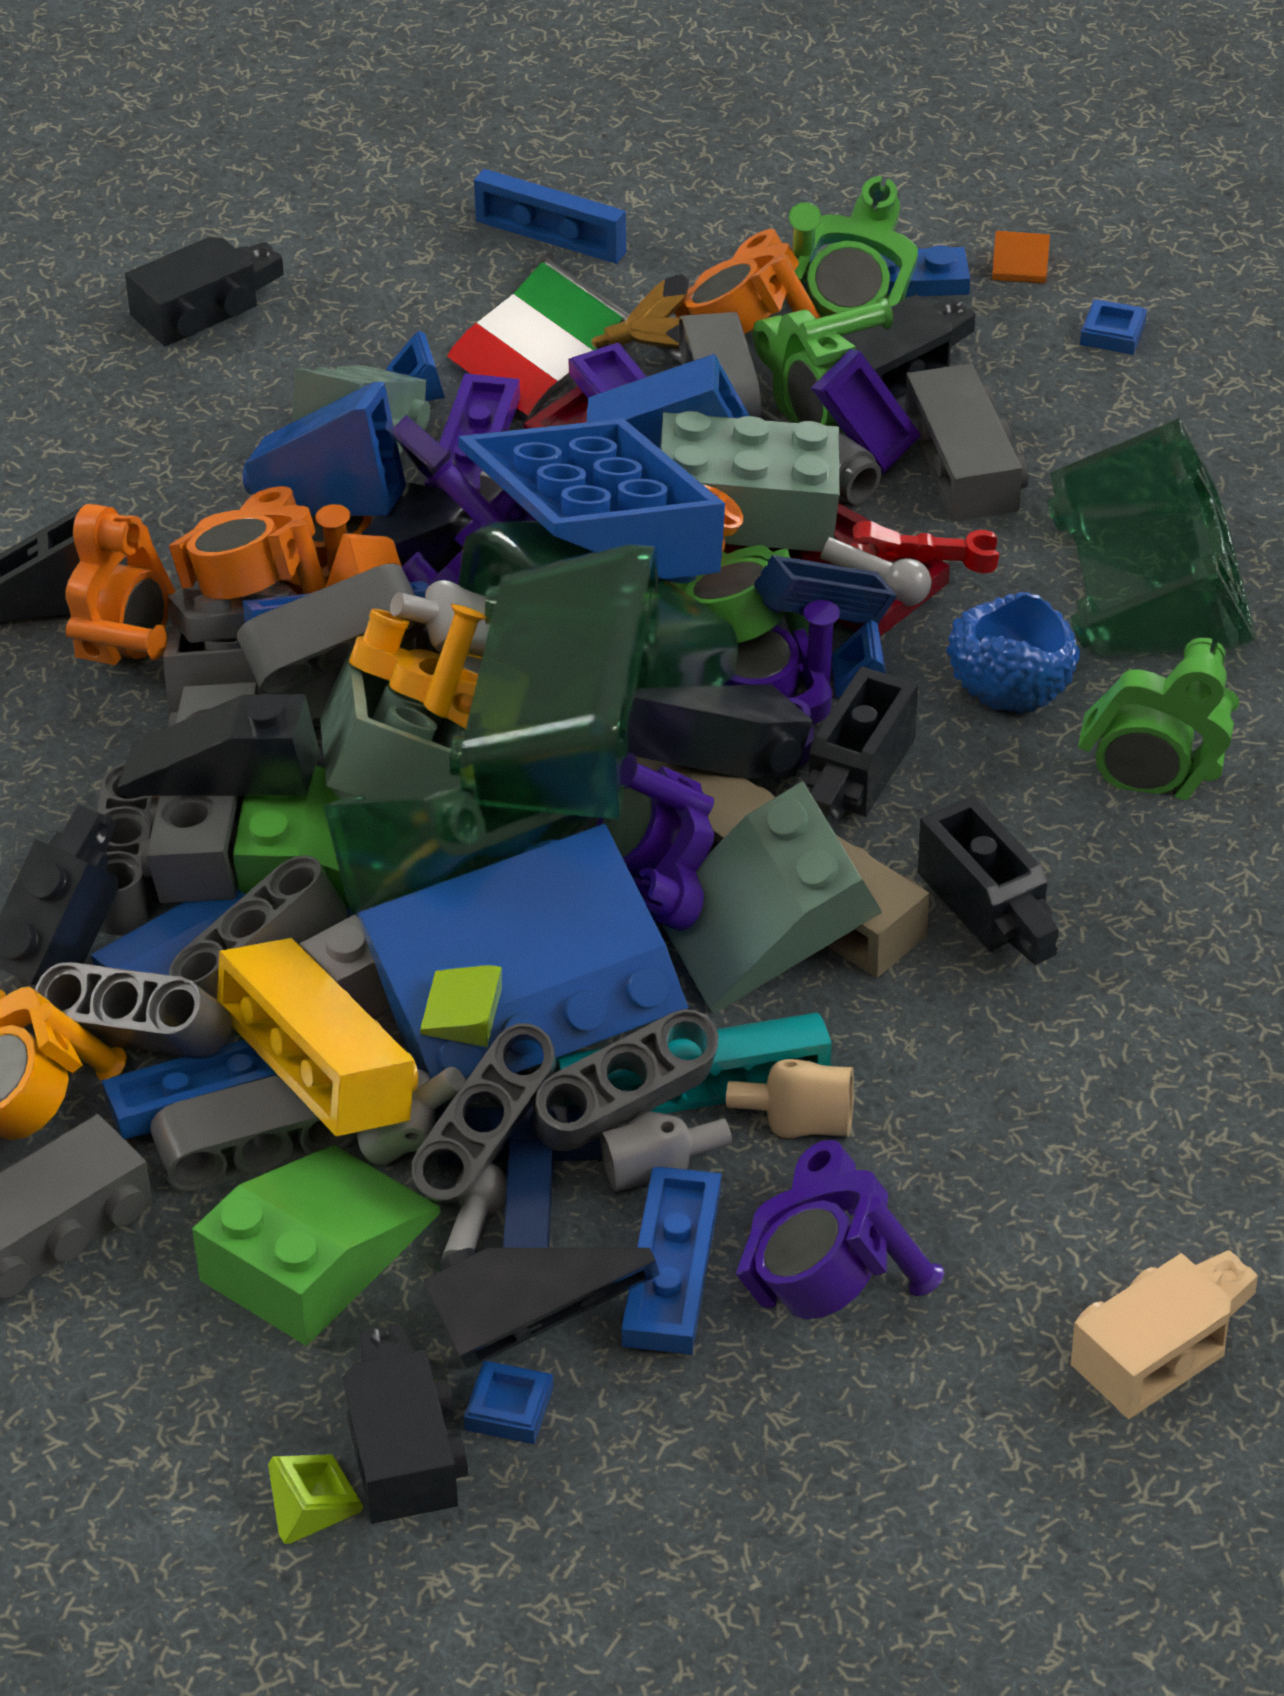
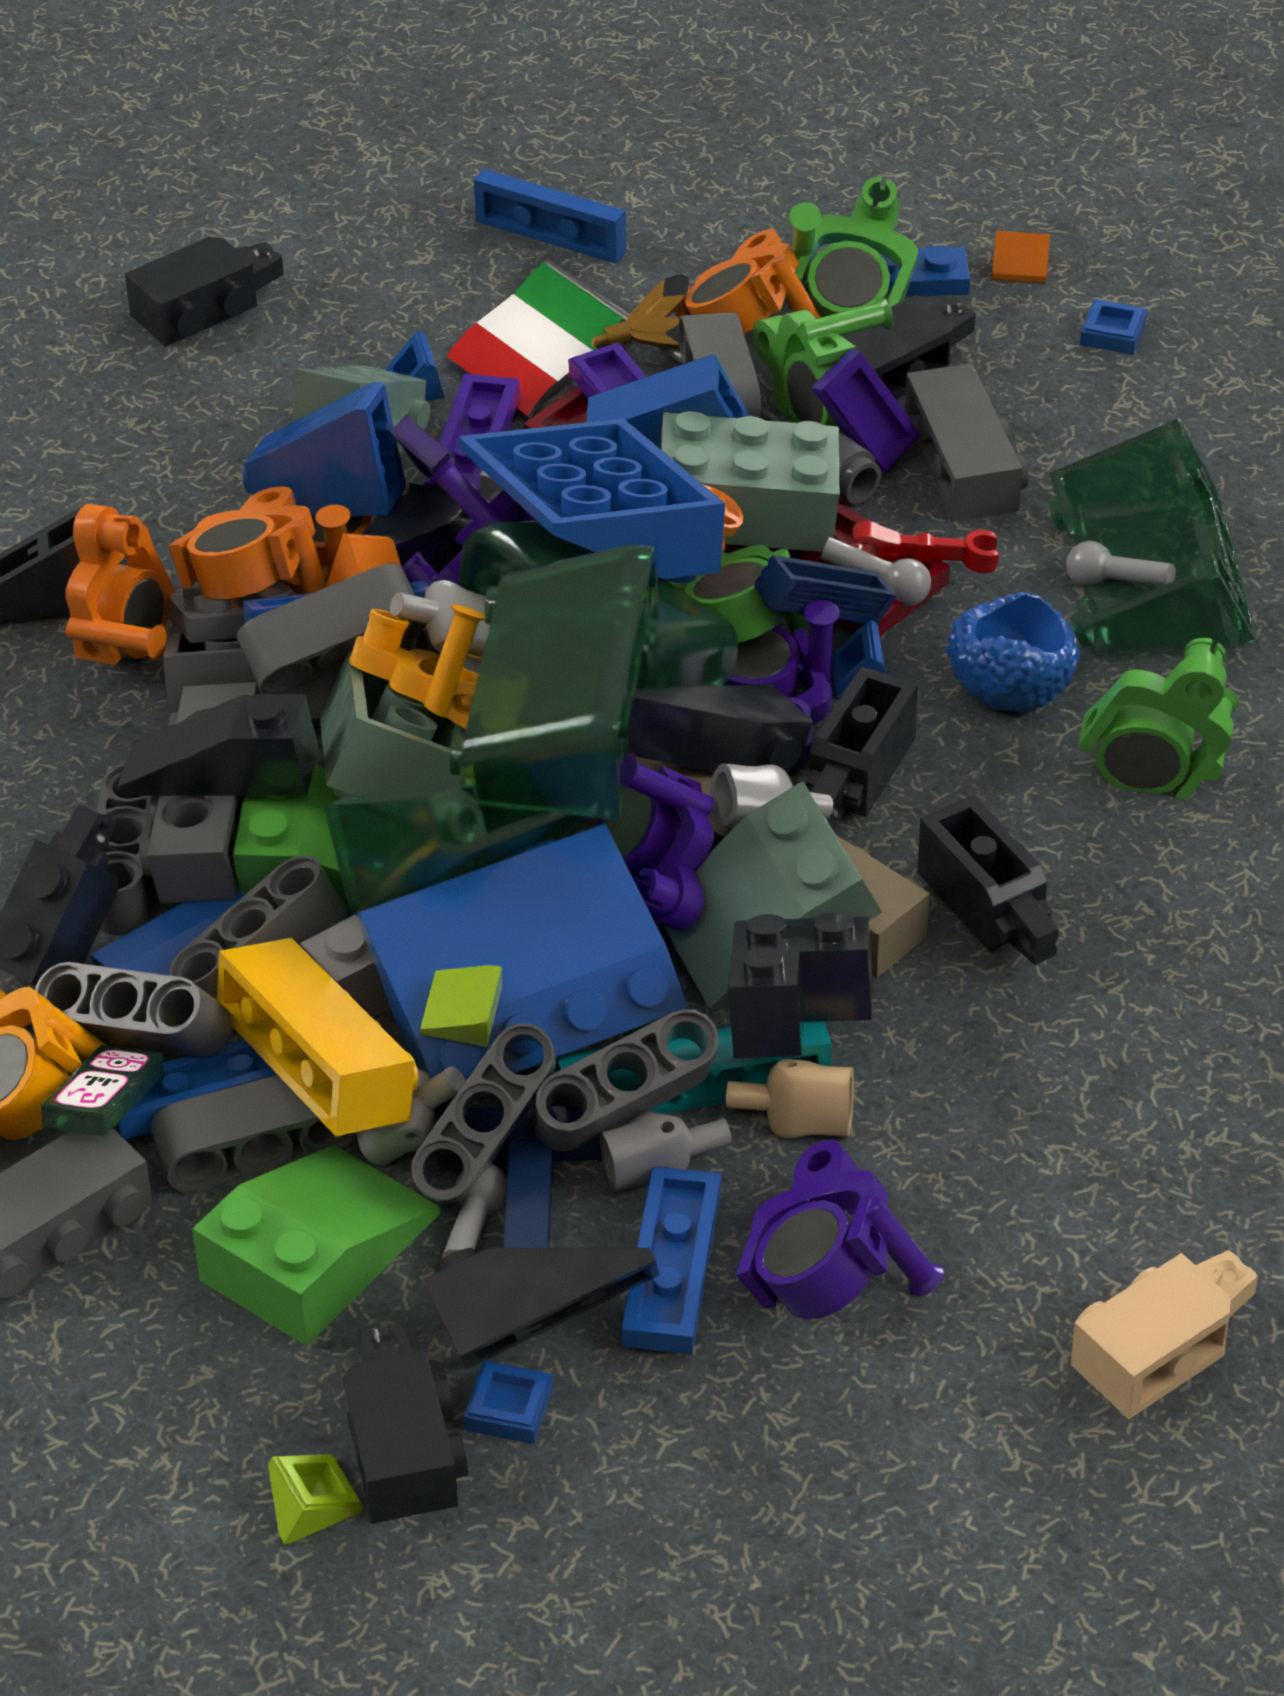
none -> clear green tile [41,1045,164,1137]
none -> light grey piece [710,763,833,828]
none -> black brick [728,912,873,1058]
none -> light grey bar [1066,541,1176,588]

